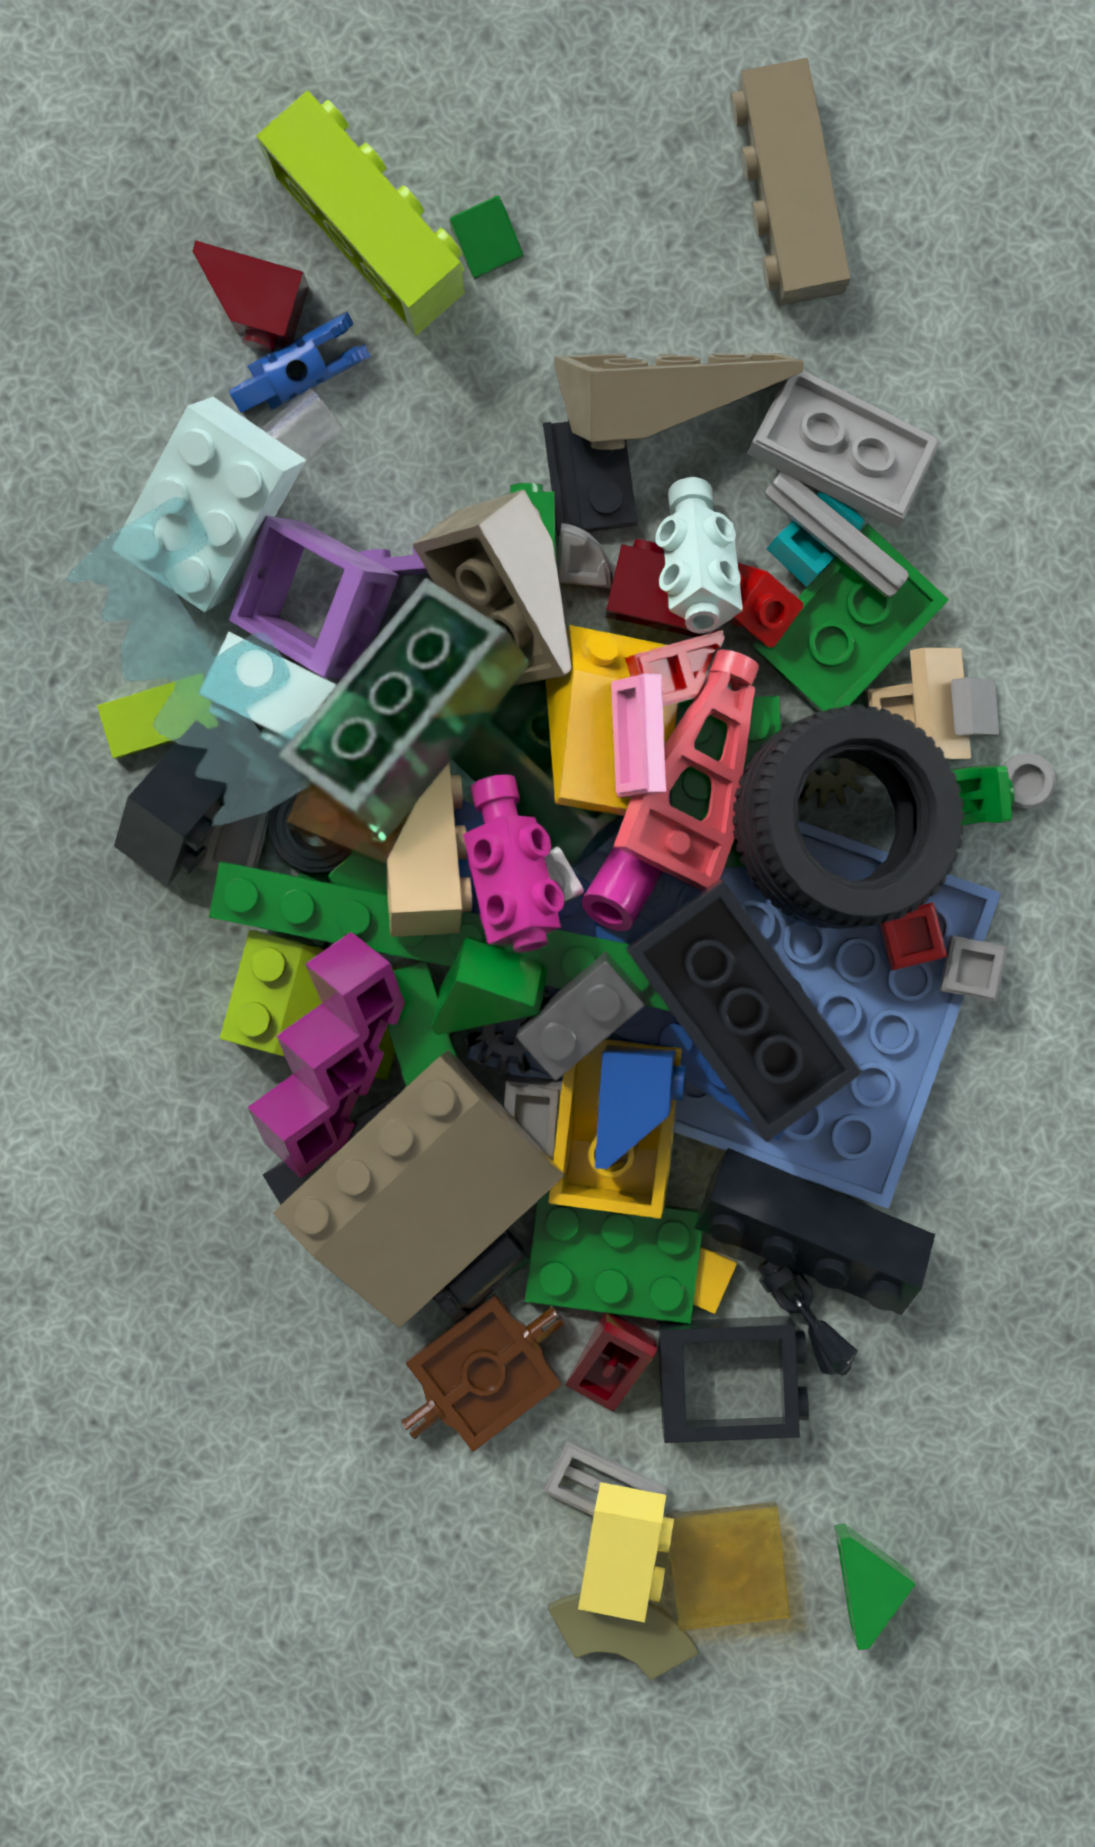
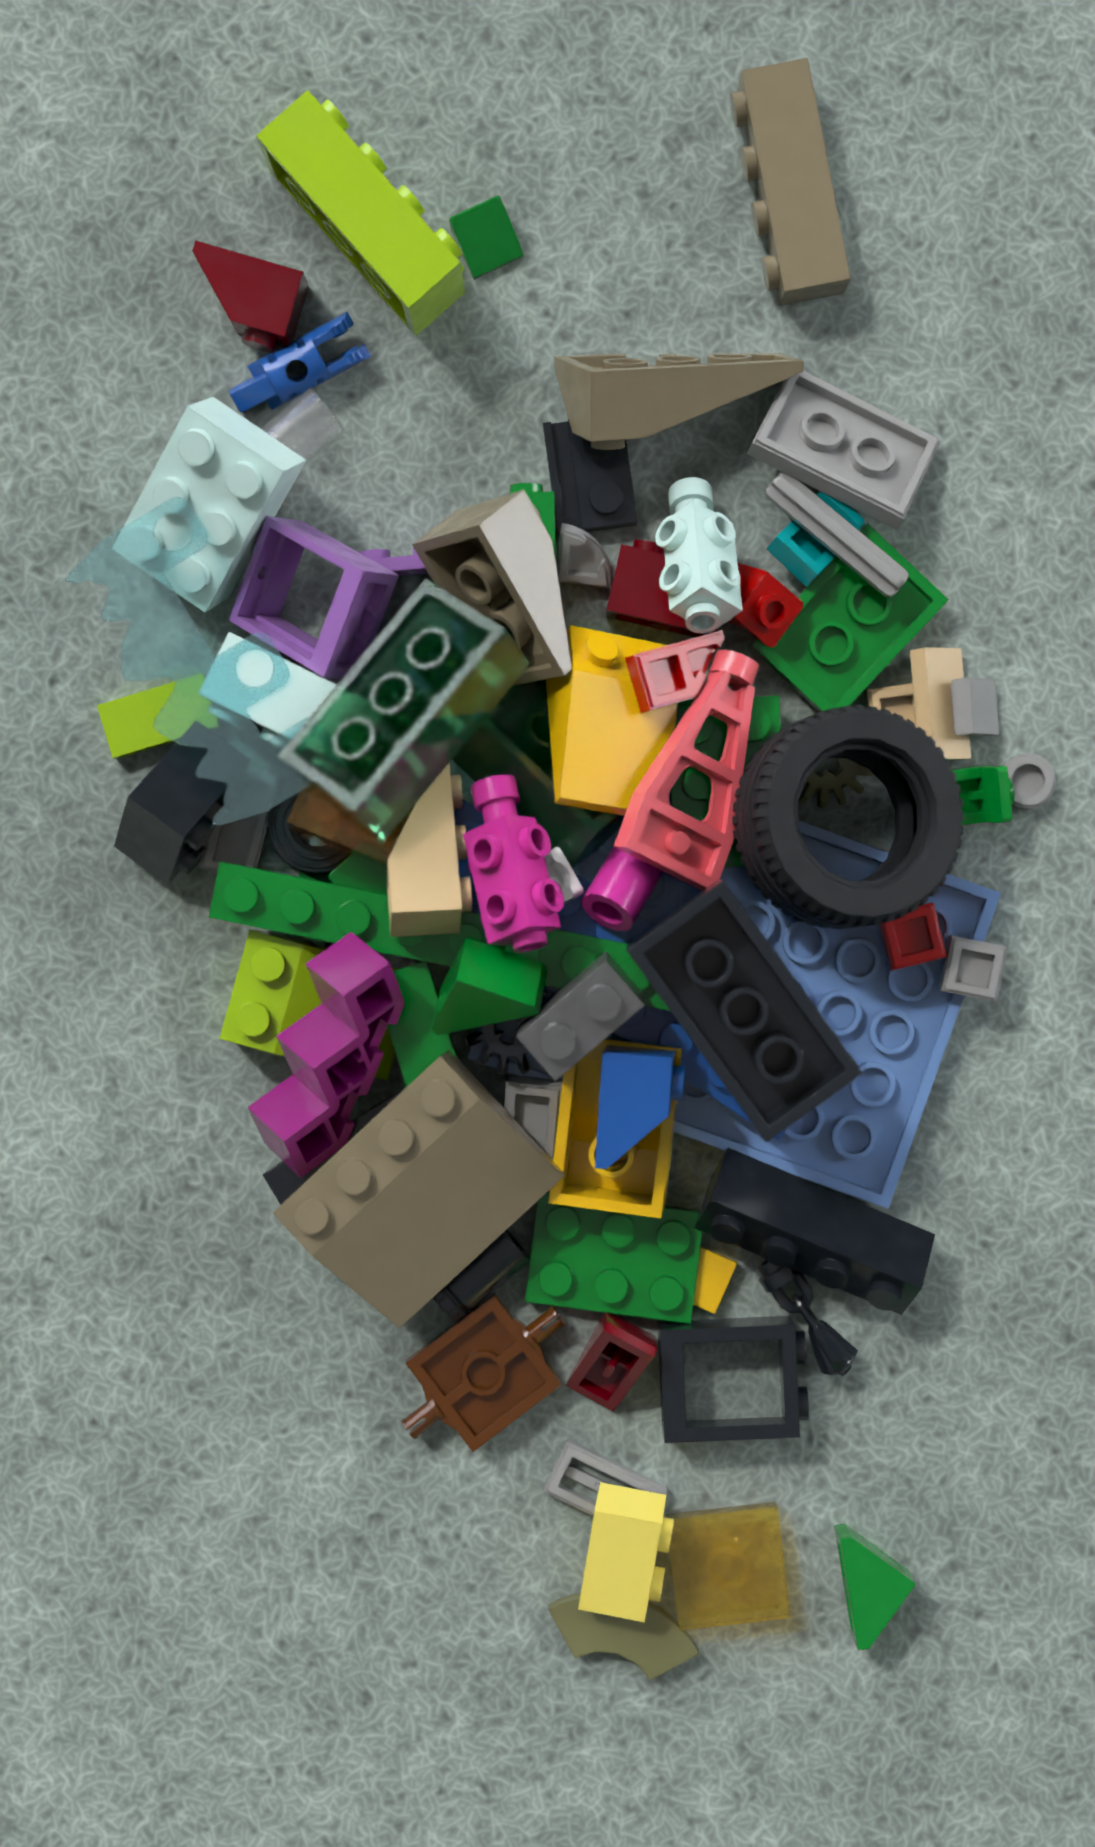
bright pink tile [611,674,666,797] -> none

